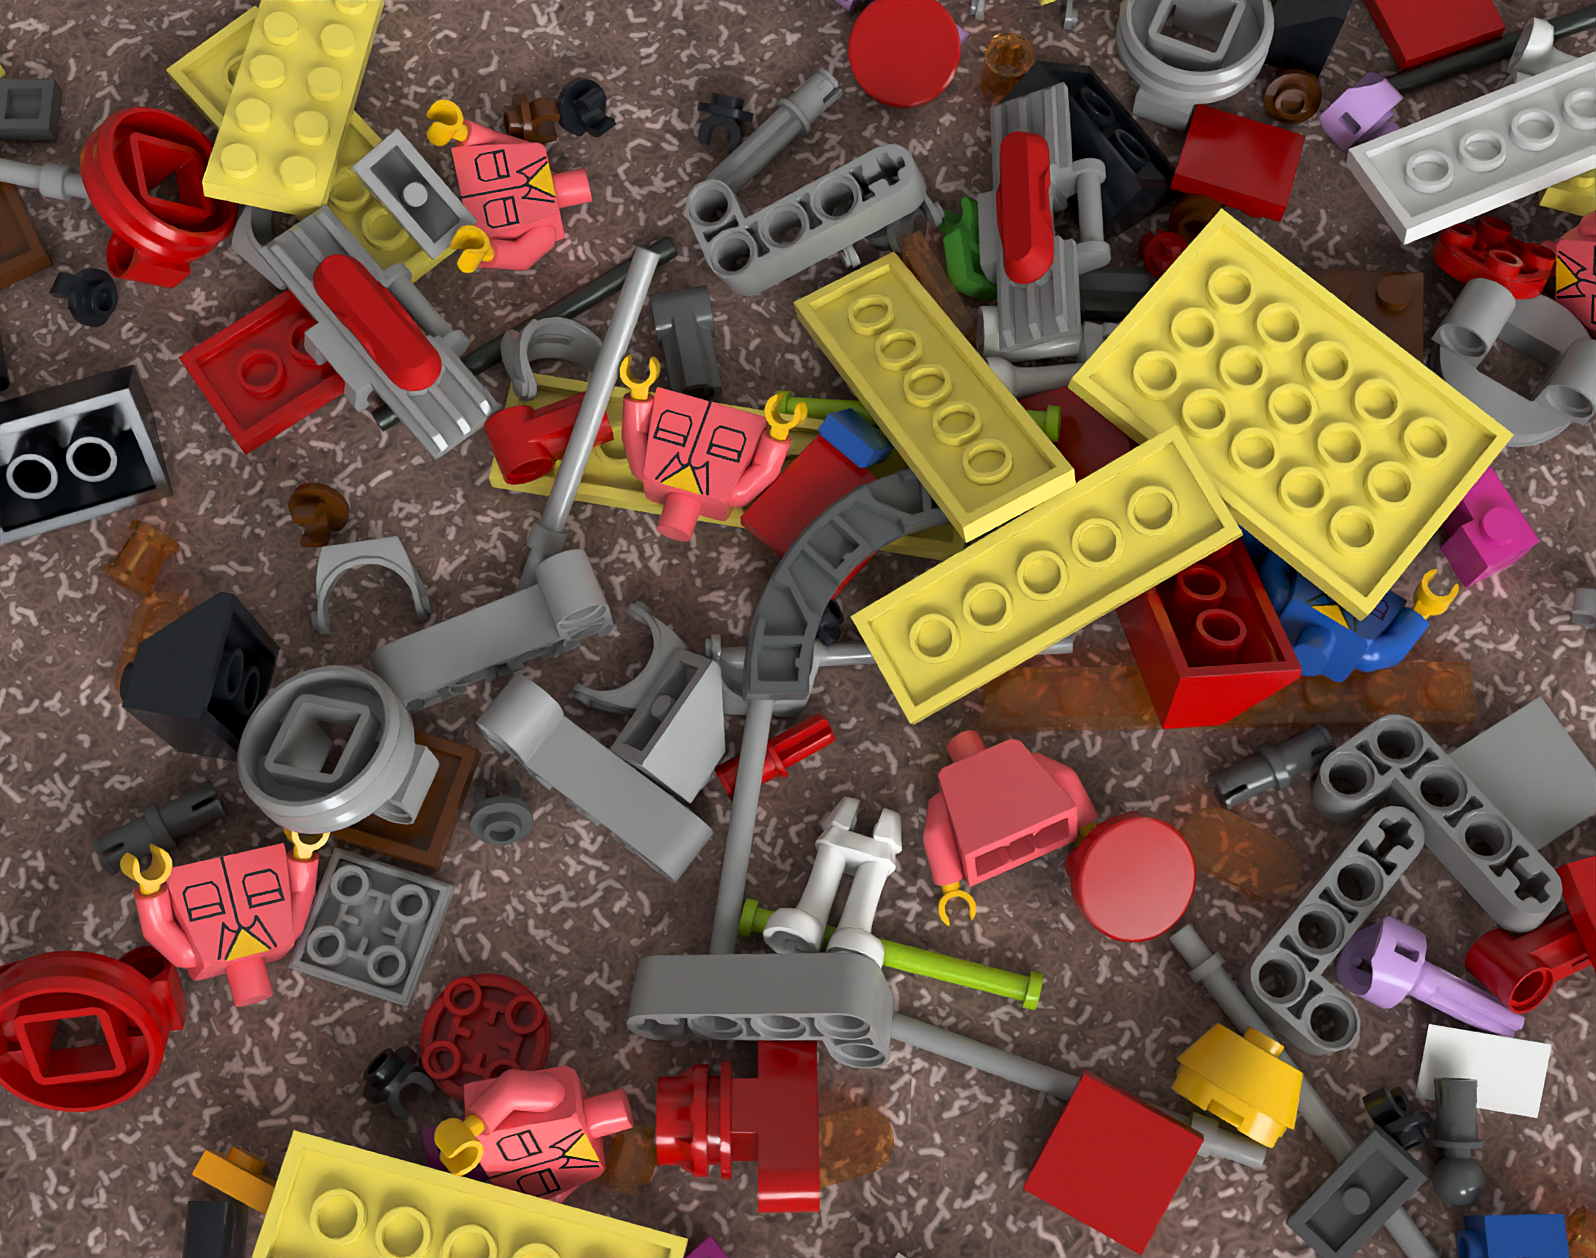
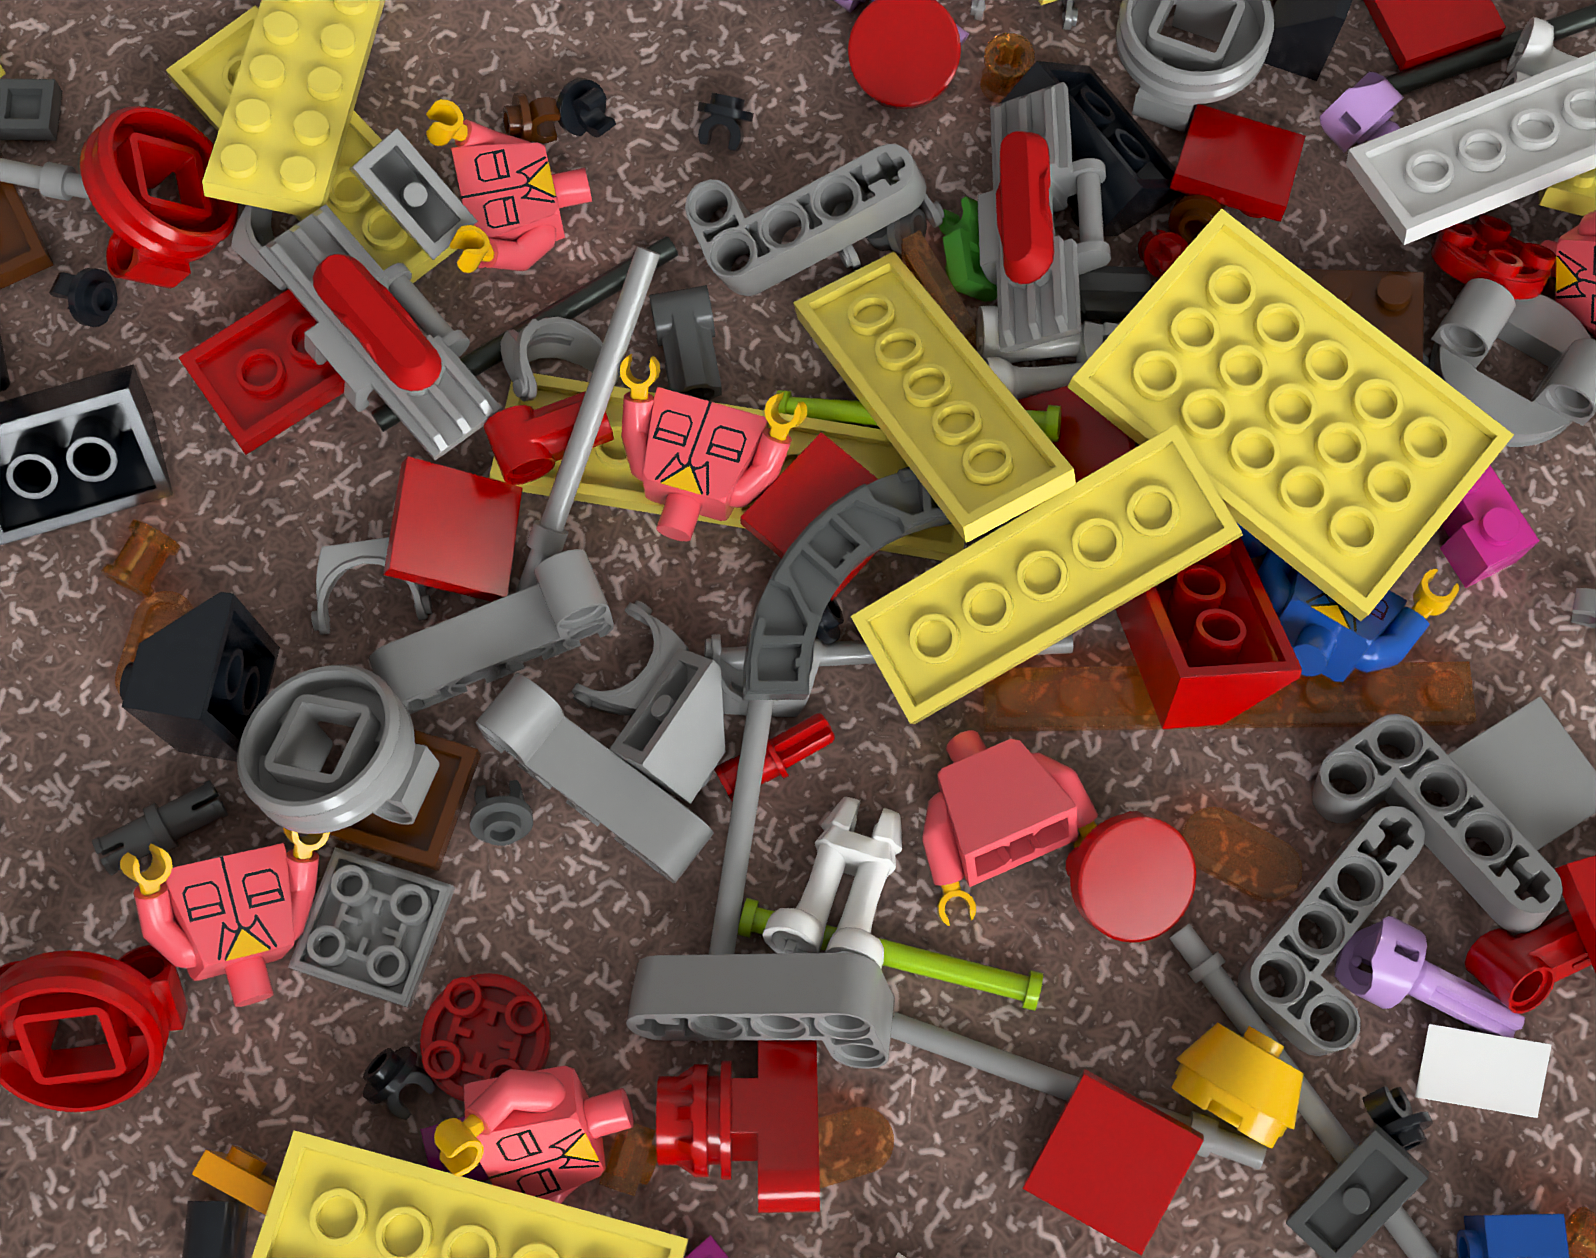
reddish brown plate [288,483,350,547] -> none
light grey axle [706,68,843,194] -> none
blue tile [818,408,894,468] -> none
dark grey pin [1207,722,1337,811] -> none
reddish brown plate [1264,67,1322,124] -> none
dark grey pin [1430,1077,1486,1207] -> none
none -> red tile [383,456,522,602]

